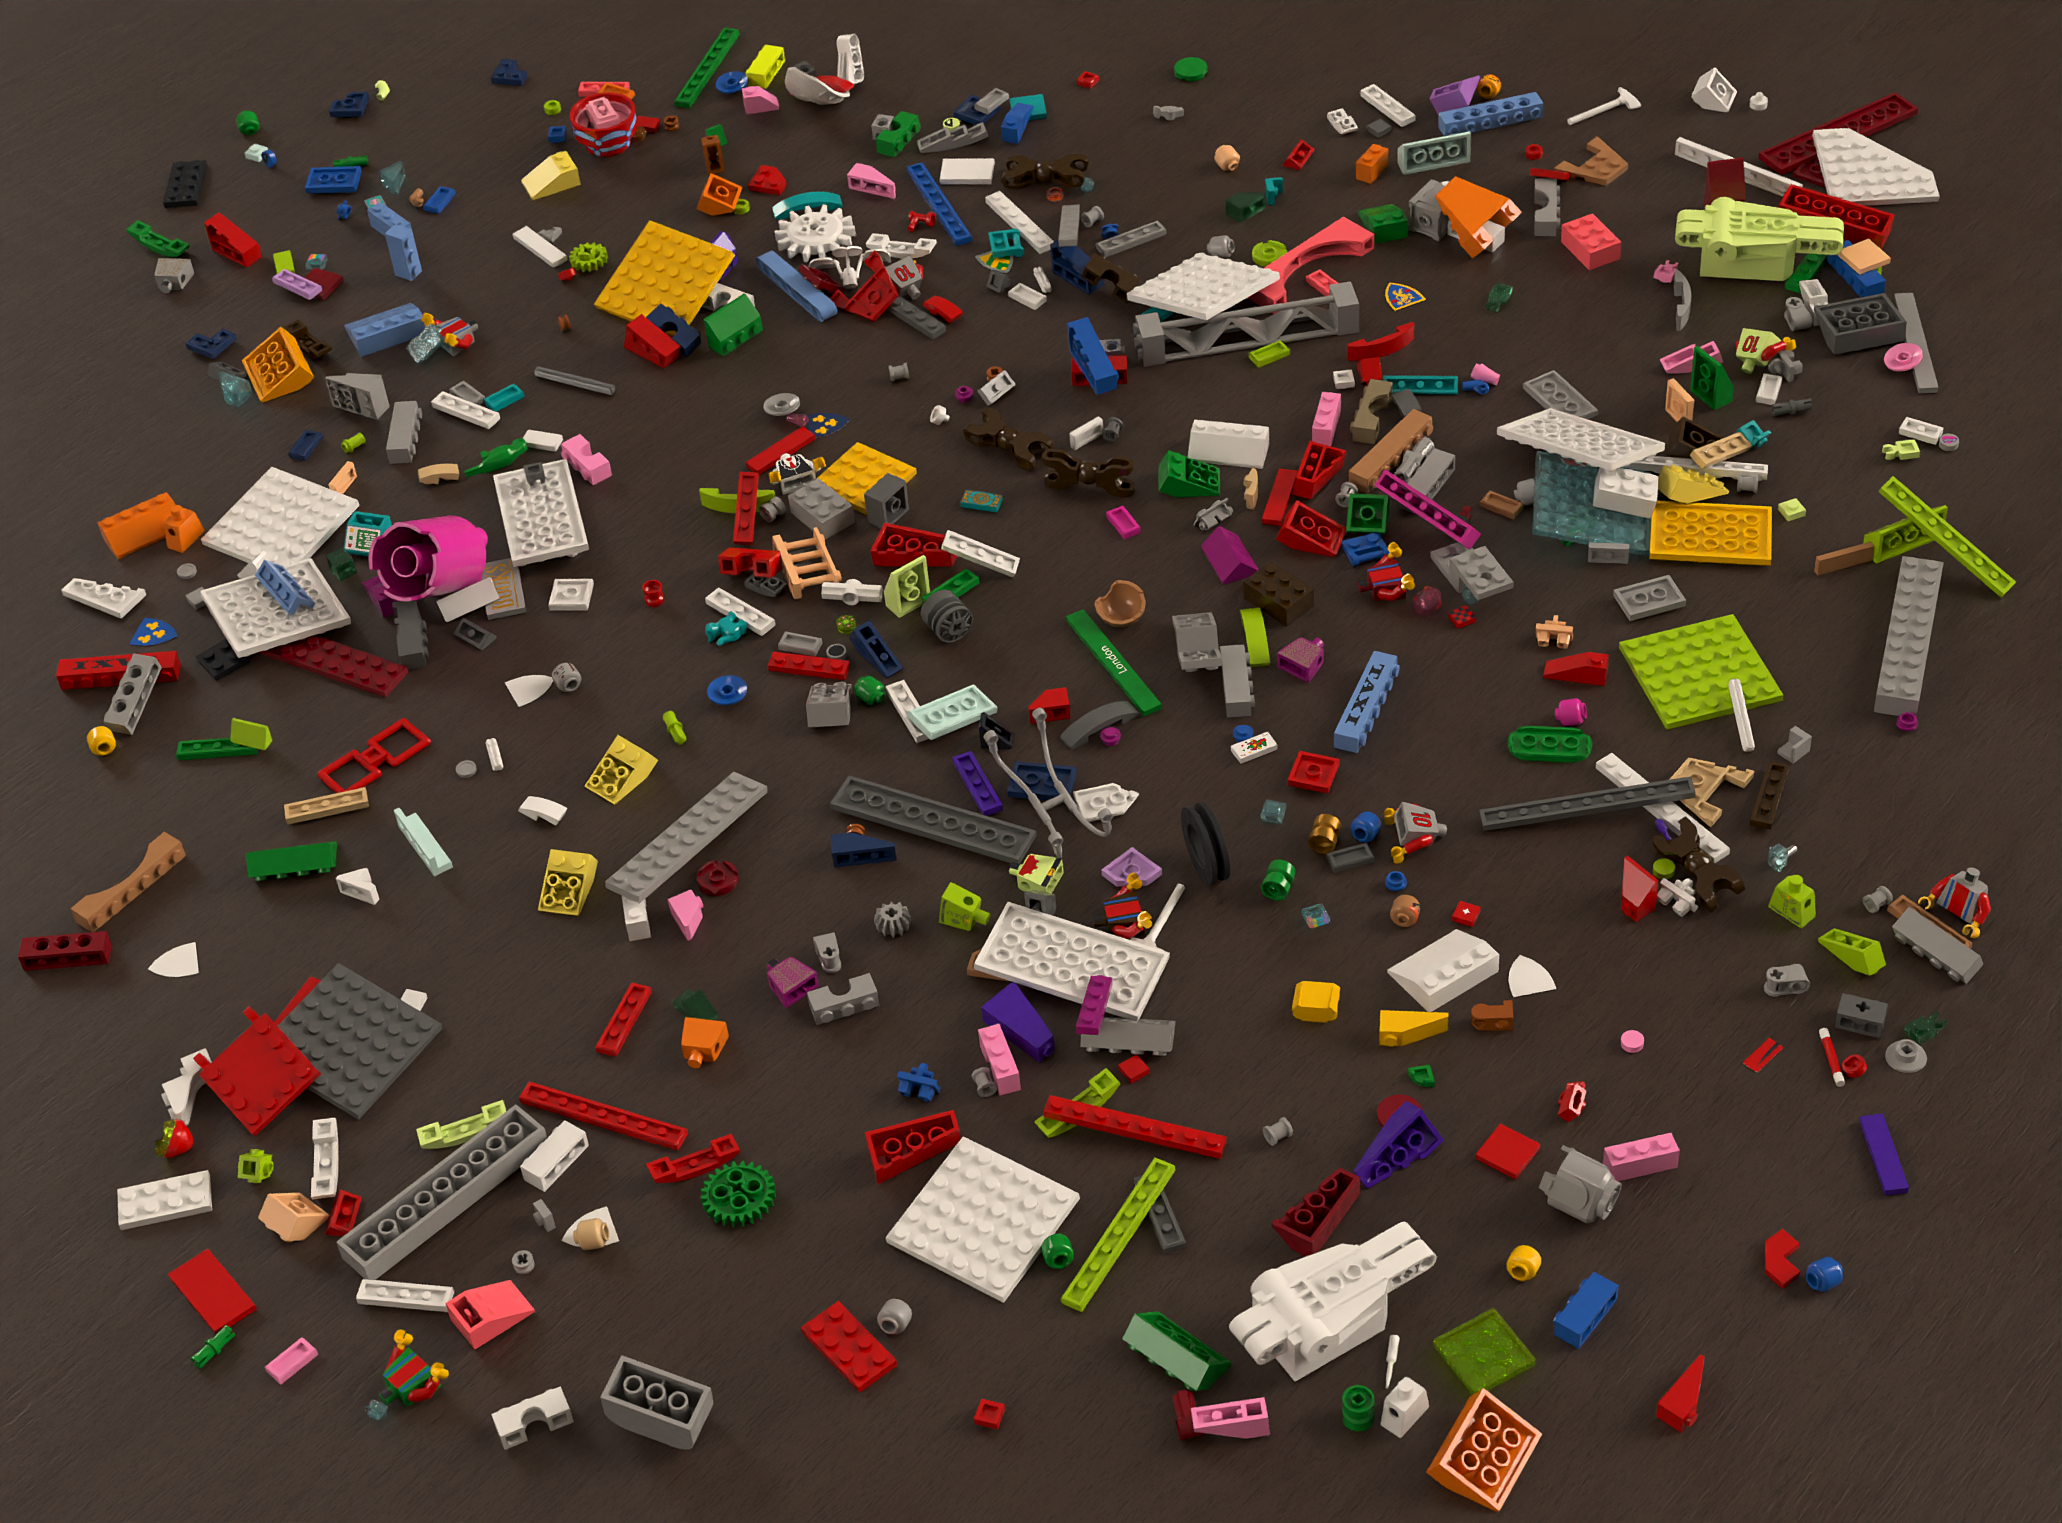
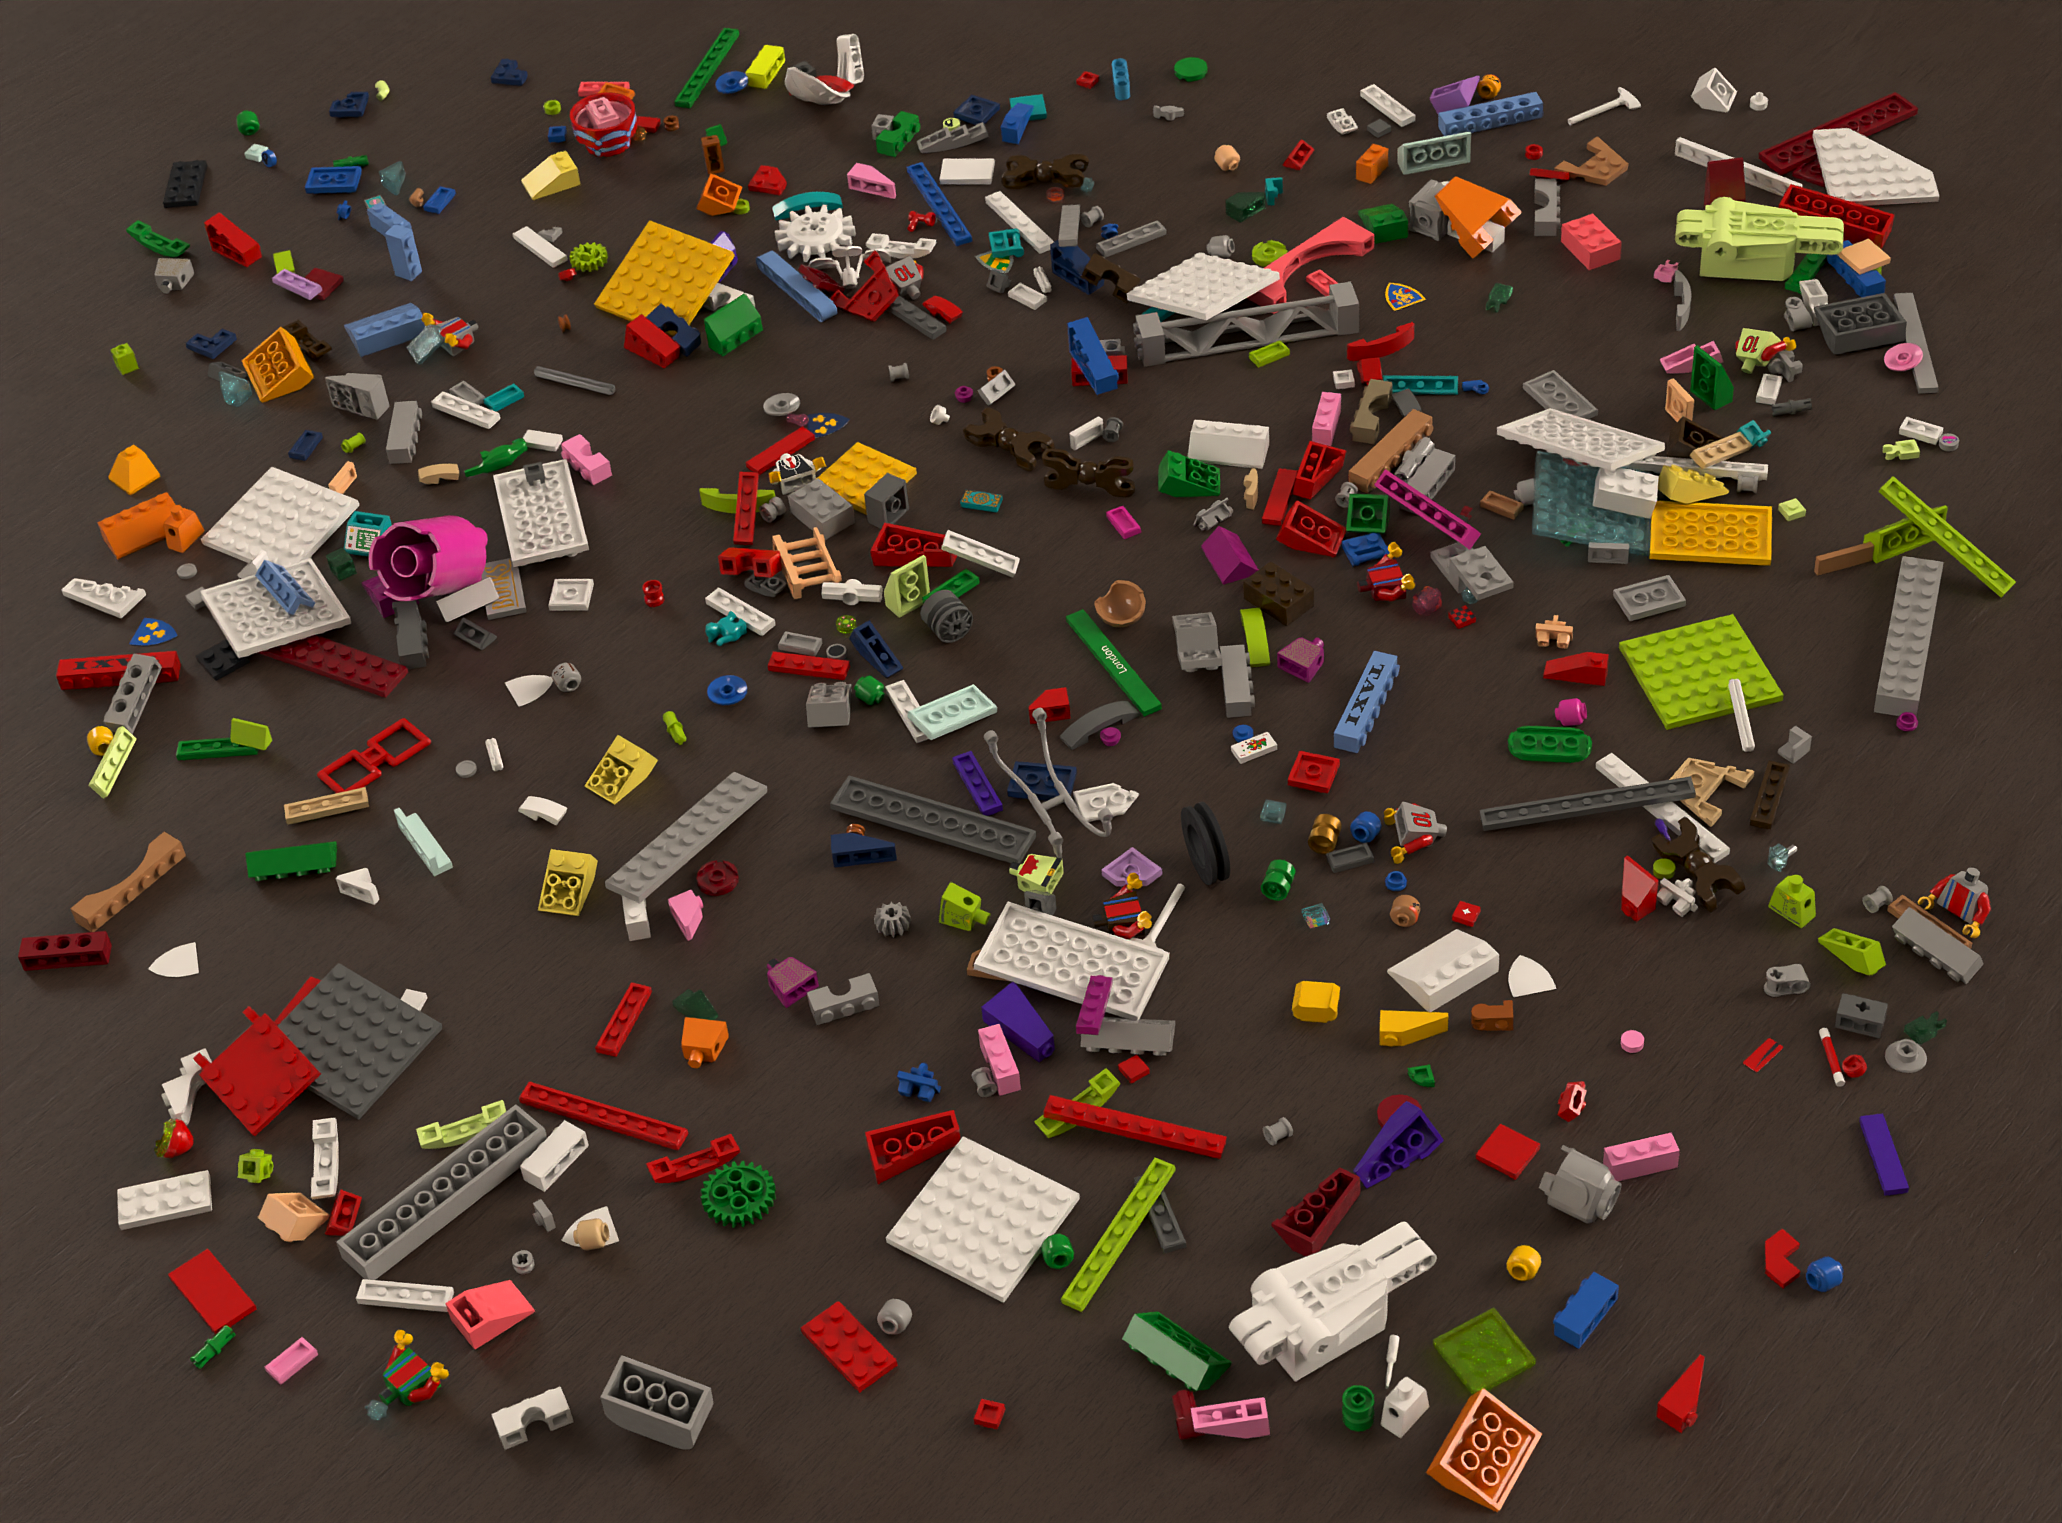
clear light blue tile [305,253,328,270] -> none
bright pink slope [742,86,779,115] -> none
light grey piece [813,932,841,973] -> none
light grey tile [974,88,1009,115] -> none
black slope [979,712,1015,749] -> none
bright pink cone [1471,364,1500,385] -> none
none -> yellowish green tile [88,726,137,798]
none -> light orange slope [108,444,161,495]
none -> lime brick [110,343,139,375]
none -> dark azure beam [1112,58,1130,100]

